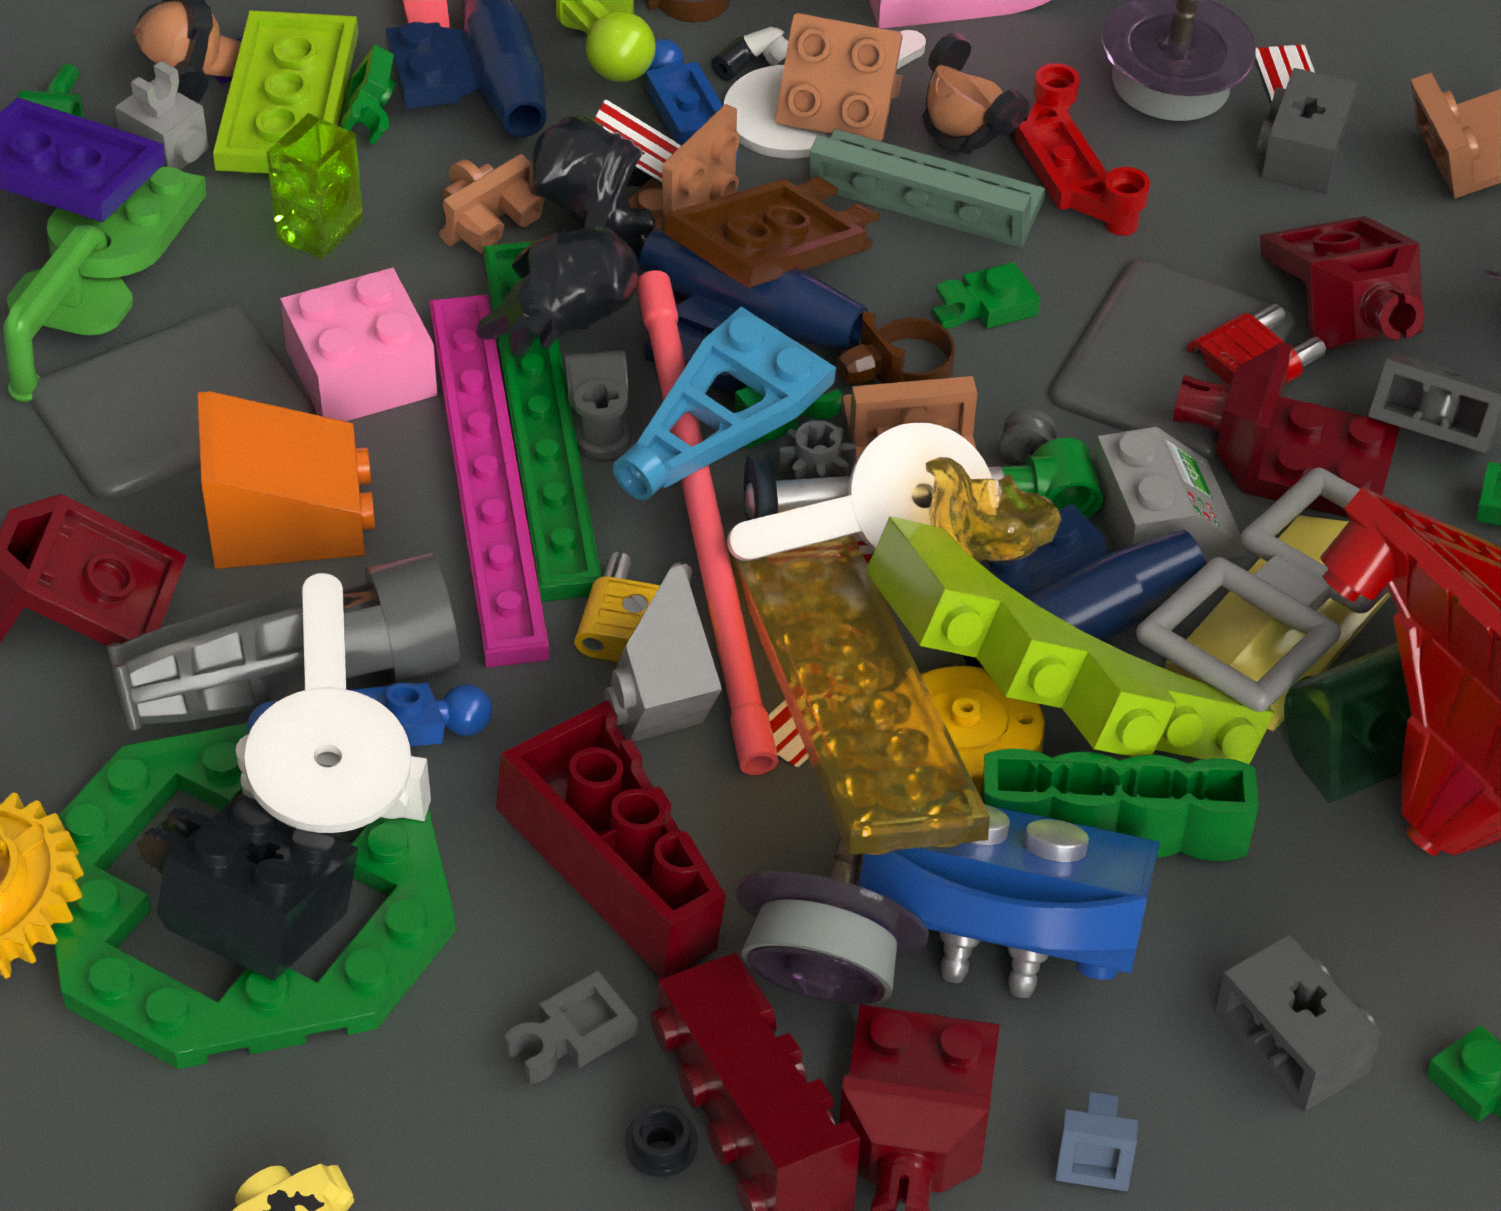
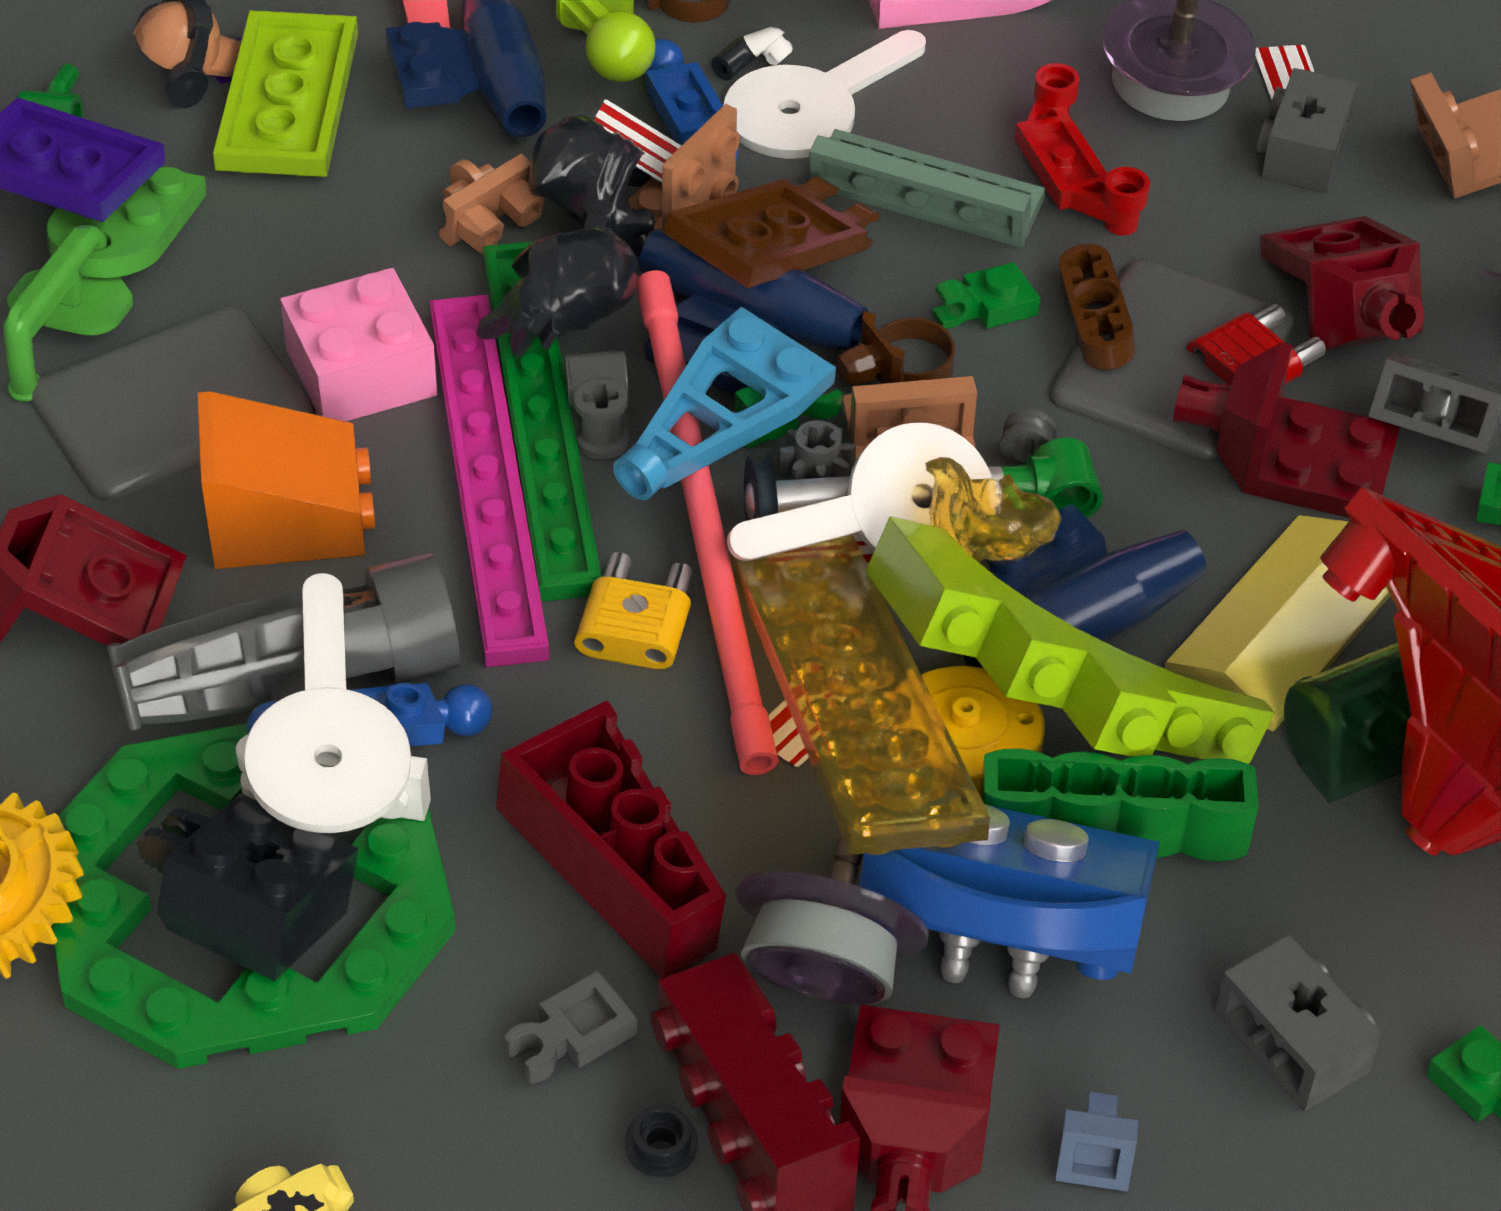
light grey brick [115,61,209,170] -> none
clear neon green brick [266,113,363,260] -> none
green plate [341,44,395,145] -> none
light grey slope [604,564,722,742] -> none
nougat bracket [775,13,903,141] -> none
cap [922,32,1029,154] -> none
light grey slope [1094,427,1246,562] -> none
light grey bar [1136,468,1388,712] -> none
none -> reddish brown beam [1058,244,1136,370]

